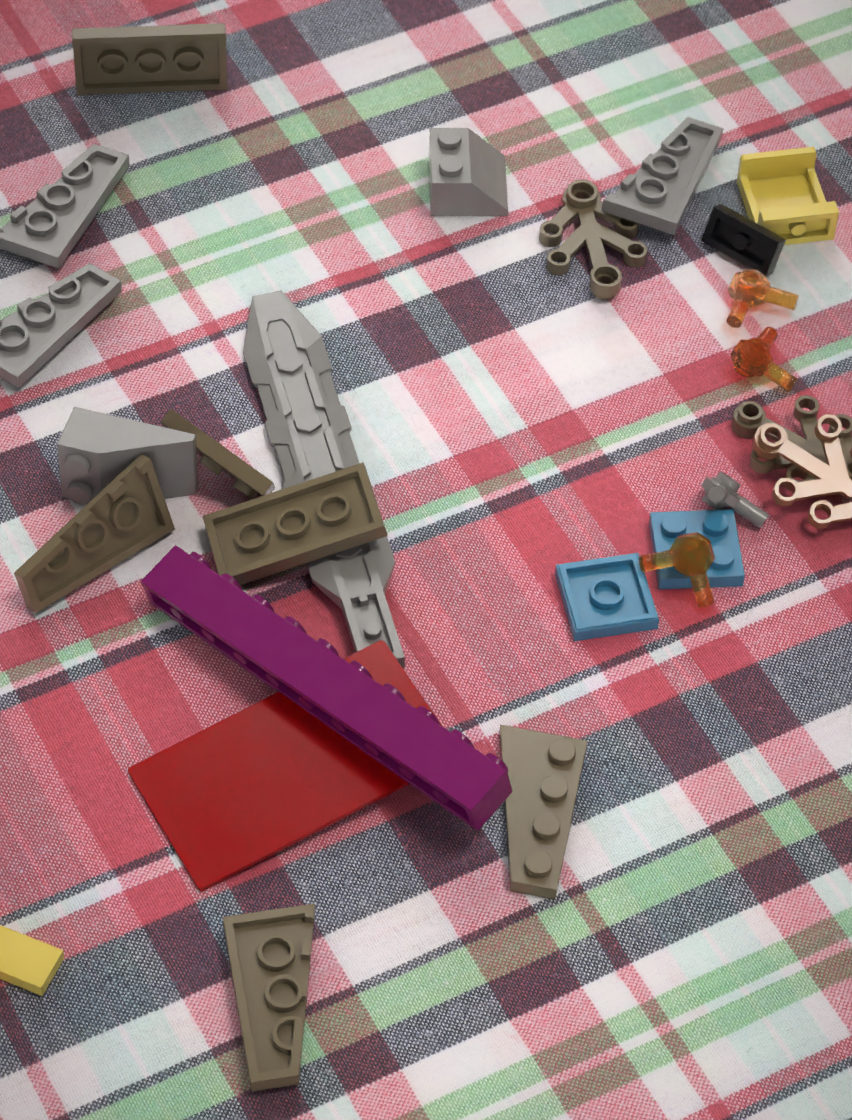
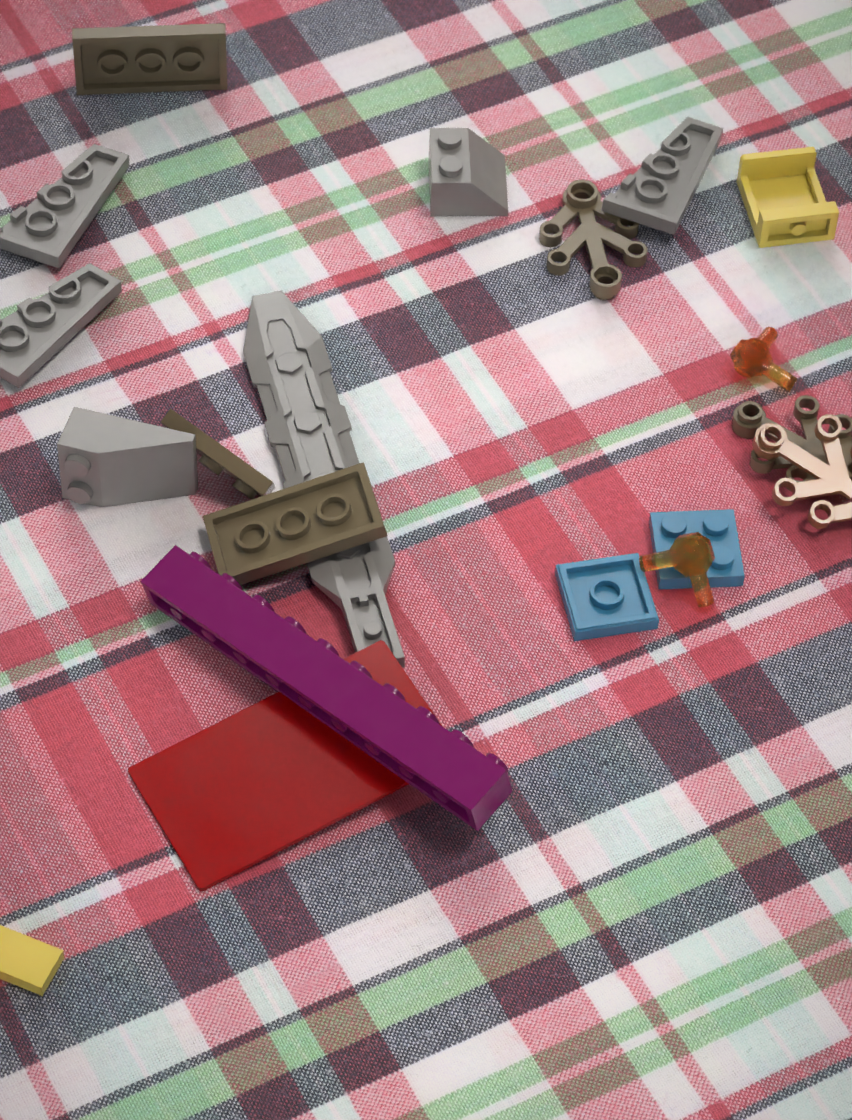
dark tan wing [14,454,175,613] -> none
dark tan wing [223,903,315,1092] -> none
dark tan wing [499,724,588,900] -> none
black plate [701,204,786,277] -> none
light grey piece [701,471,769,528] -> none
clear orange piece [726,269,799,328] -> none

